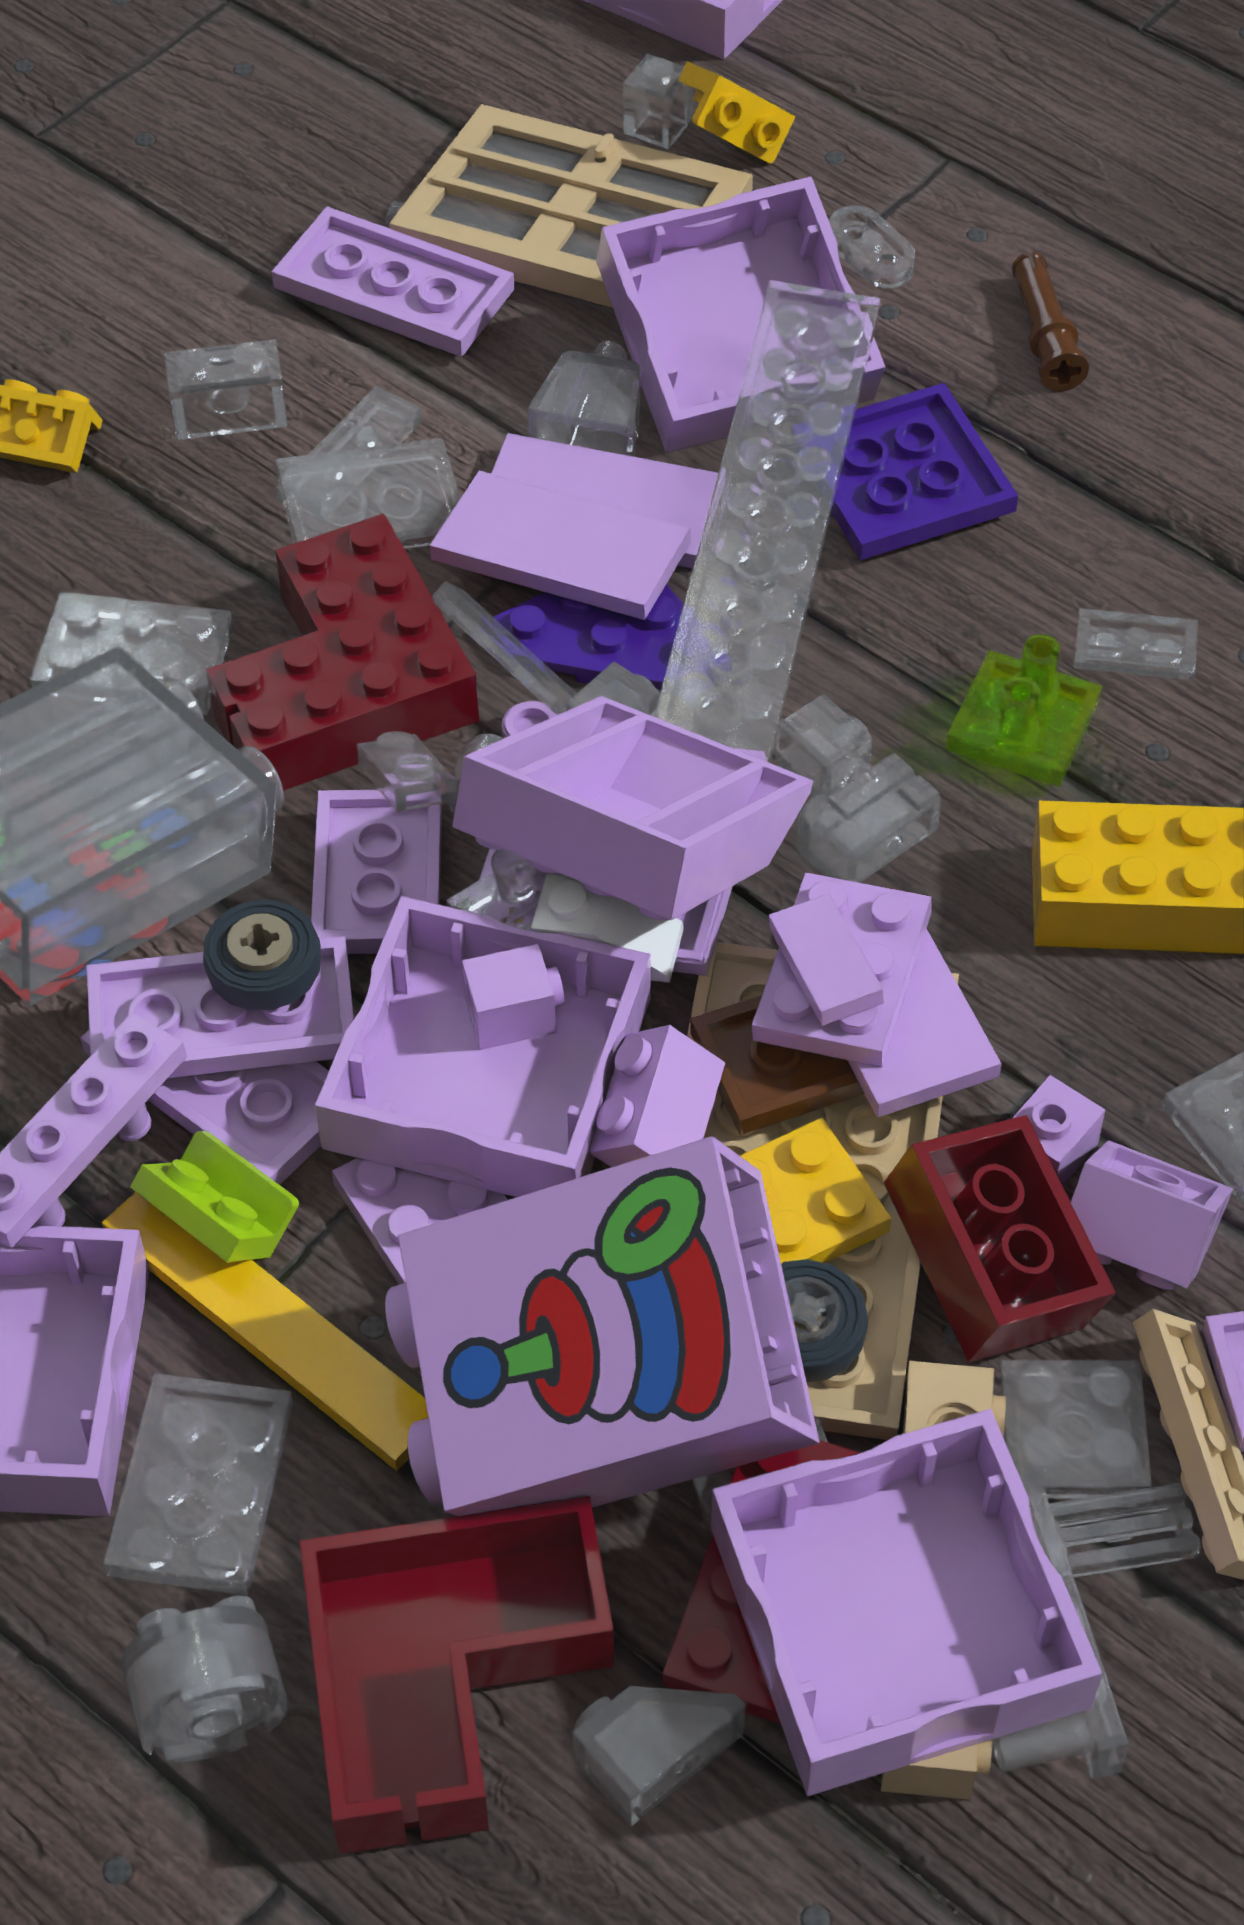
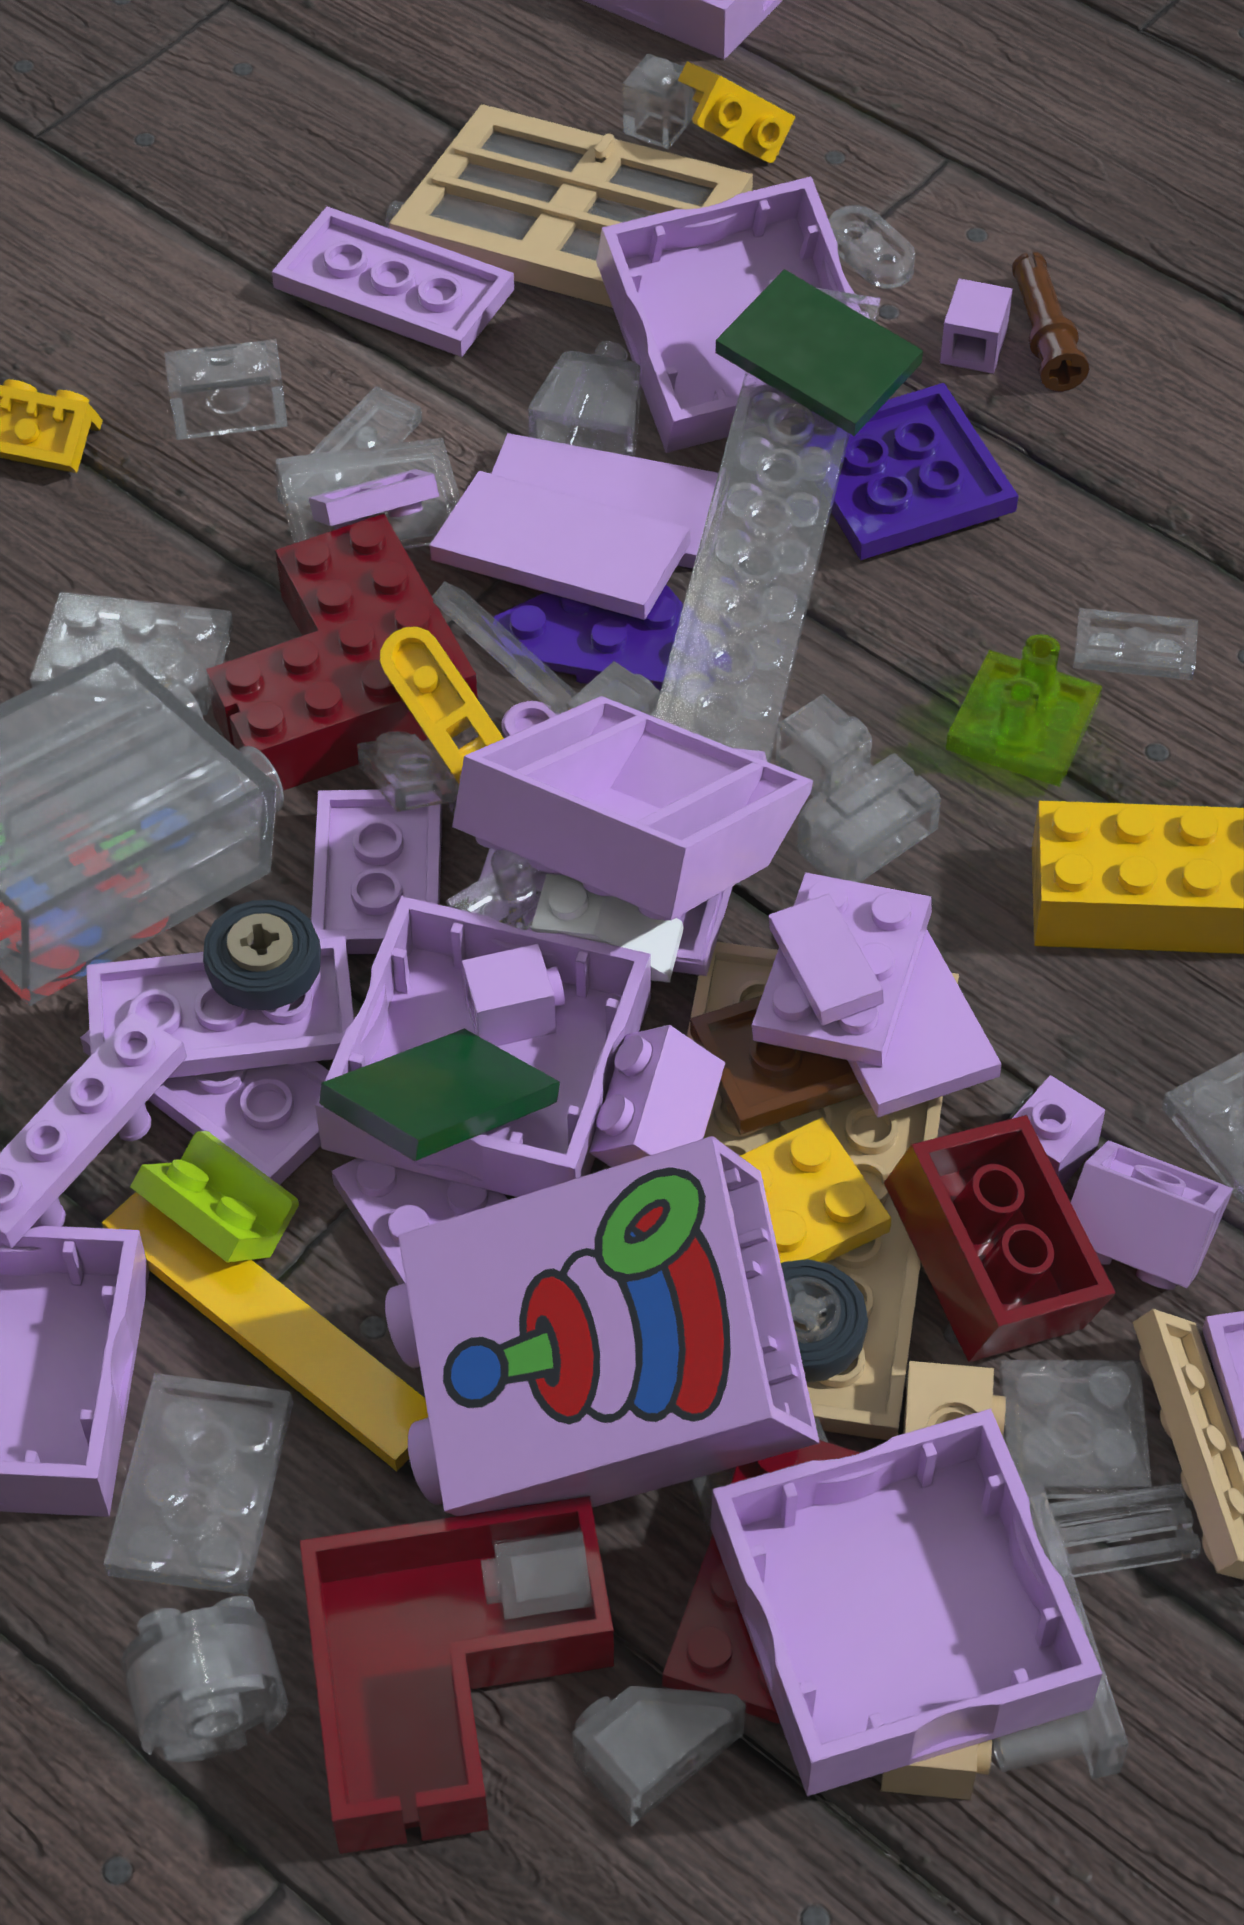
none -> lavender plate [309,469,439,530]
none -> dark green tile [319,1028,560,1161]
none -> yellow plate [380,627,504,785]
none -> clear brick [481,1528,593,1620]
none -> dark green tile [715,269,923,436]
none -> lavender brick [940,279,1012,374]

